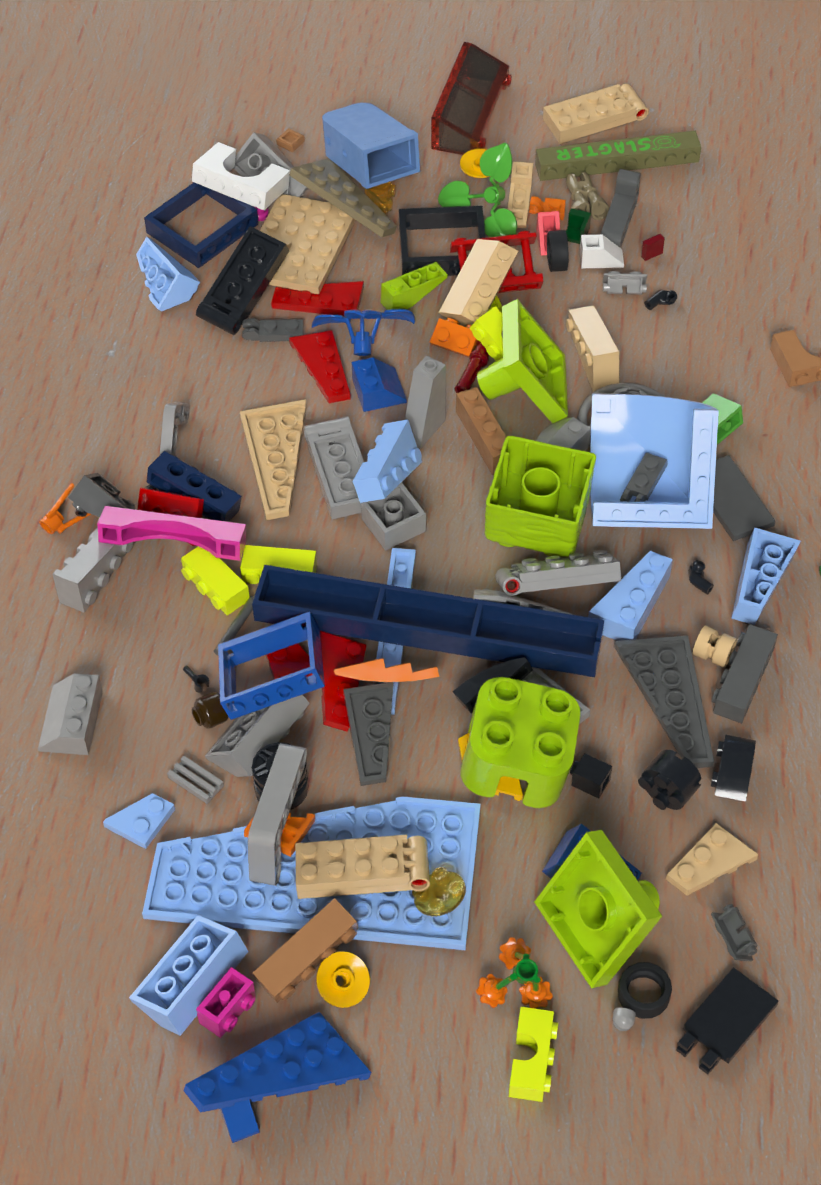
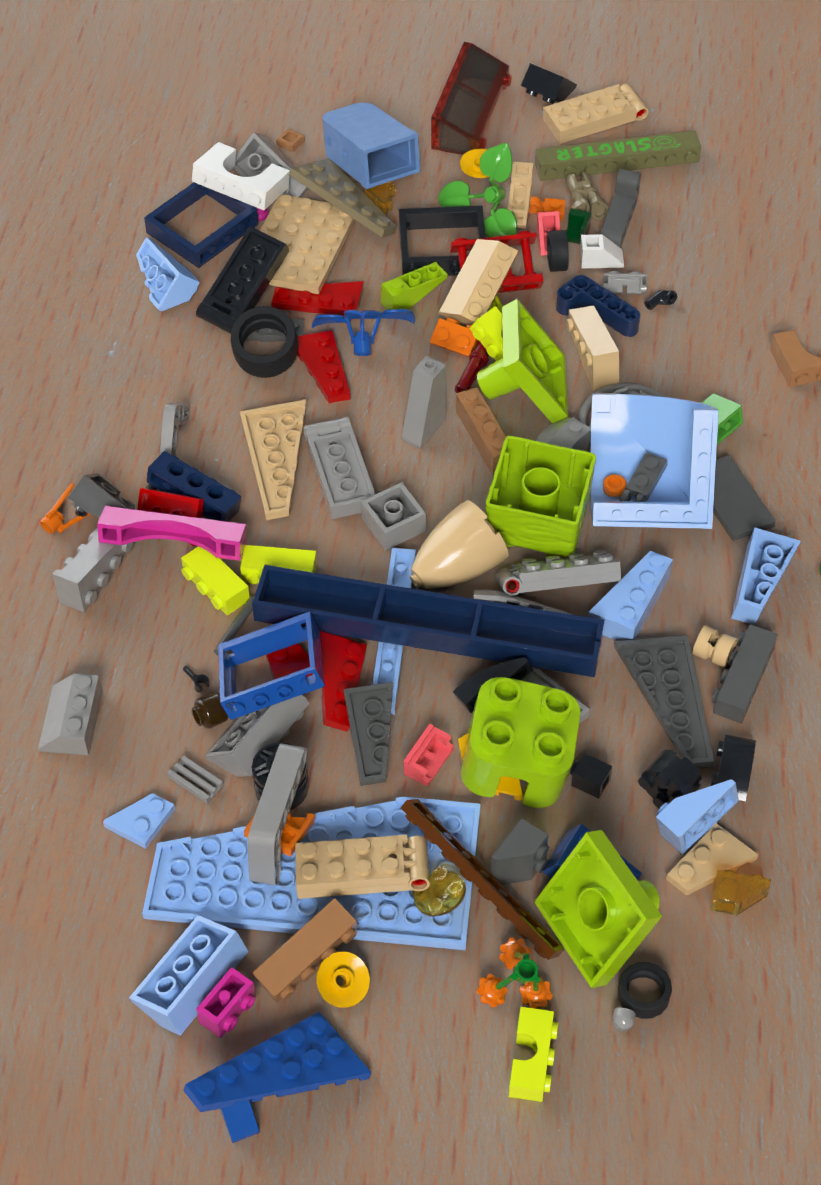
orange slope [334,658,439,682] -> none
blue slope [351,357,407,412] -> none
light blue wedge [353,419,422,503] -> none
dark red tile [641,234,665,261] -> none
black tile [676,967,779,1075] -> none
black arm [689,560,714,595] -> none
dark grey hinge [711,904,758,961] -> none
none -> black tyre [231,306,298,378]
none -> reddish brown plate [400,799,565,960]
none -> coral hinge [403,724,454,786]
none -> tan cylinder [410,500,509,589]
none -> dark grey slope [491,818,549,885]
none -> black slope [521,63,577,104]
none -> dark blue beam [556,275,640,337]
none -> orange tile [603,474,627,497]
none -> light blue slope [656,779,738,855]
none -> clear yellow slope [710,870,771,915]

